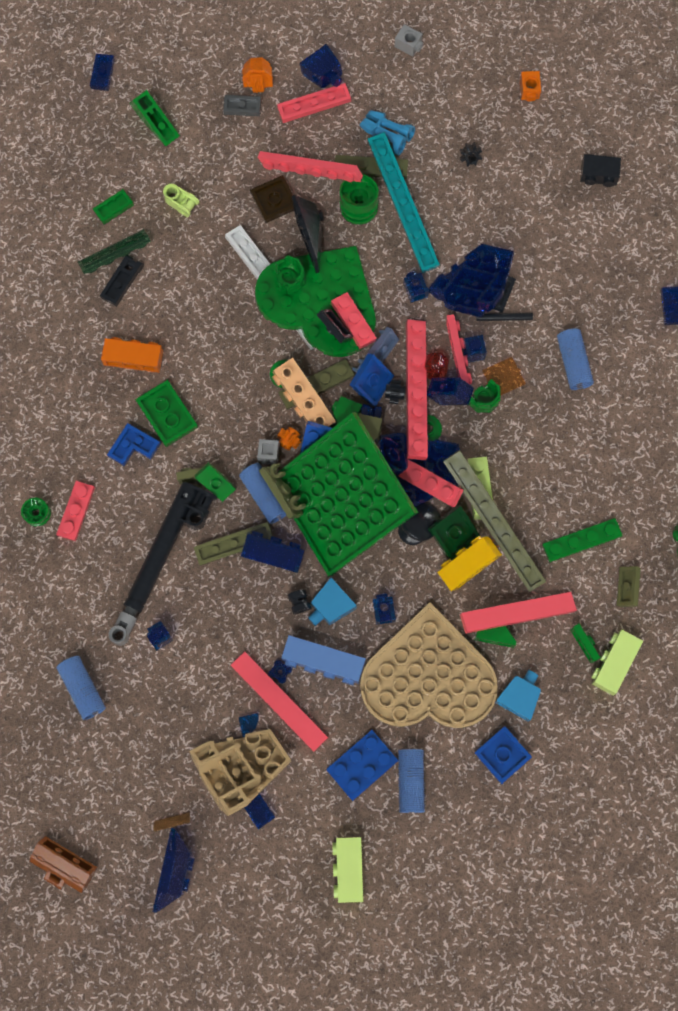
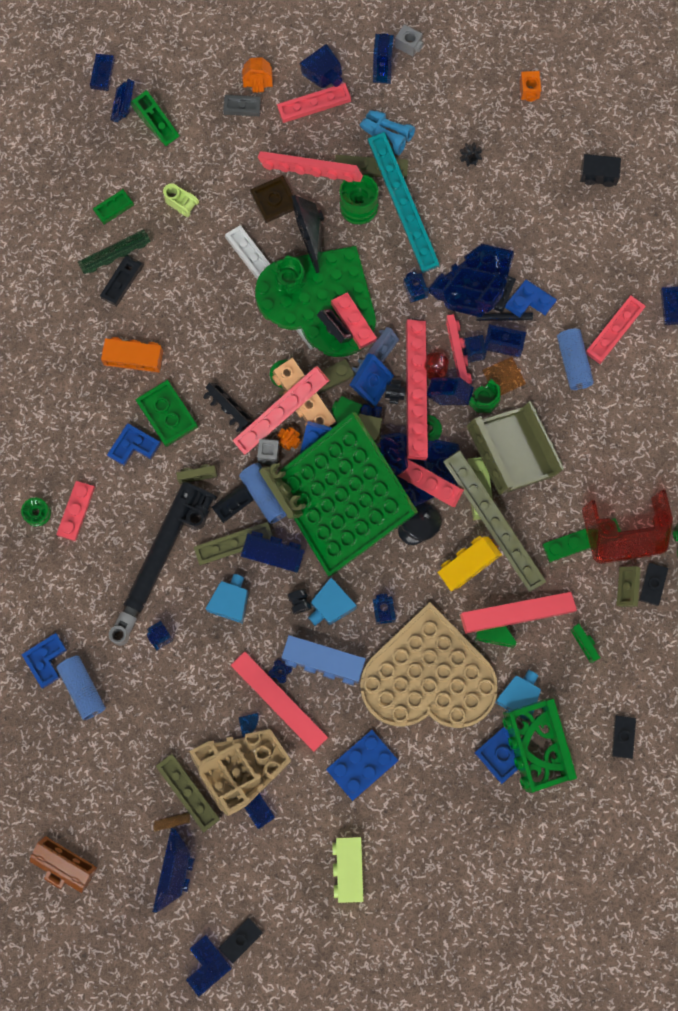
green plate [195,462,236,502] -> none
medium blue piece [398,749,425,813] -> none
dark green plate [428,505,480,560] -> none
yellowish green brick [591,629,643,696] -> none
none -> blue plate [21,633,67,689]
none -> clear blue plate [110,79,135,122]
none -> olive plate [156,754,221,833]
none -> clear blue plate [186,934,232,997]
none -> black plate [203,383,254,432]
none -> dark azure torso [206,574,248,624]
none -> black plate [212,484,254,523]
none -> black plate [219,918,263,964]
none -> coral plate [232,366,330,455]
none -> clear blue brick [373,33,394,84]
none -> olive panel [466,401,564,495]
none -> clear blue brick [483,324,526,358]
none -> green fence [502,698,577,793]
none -> blue plate [505,280,557,318]
none -> clear red windscreen [582,490,673,564]
none -> coral plate [586,295,646,364]
none -> black plate [611,715,636,759]
none -> black plate [639,563,668,606]

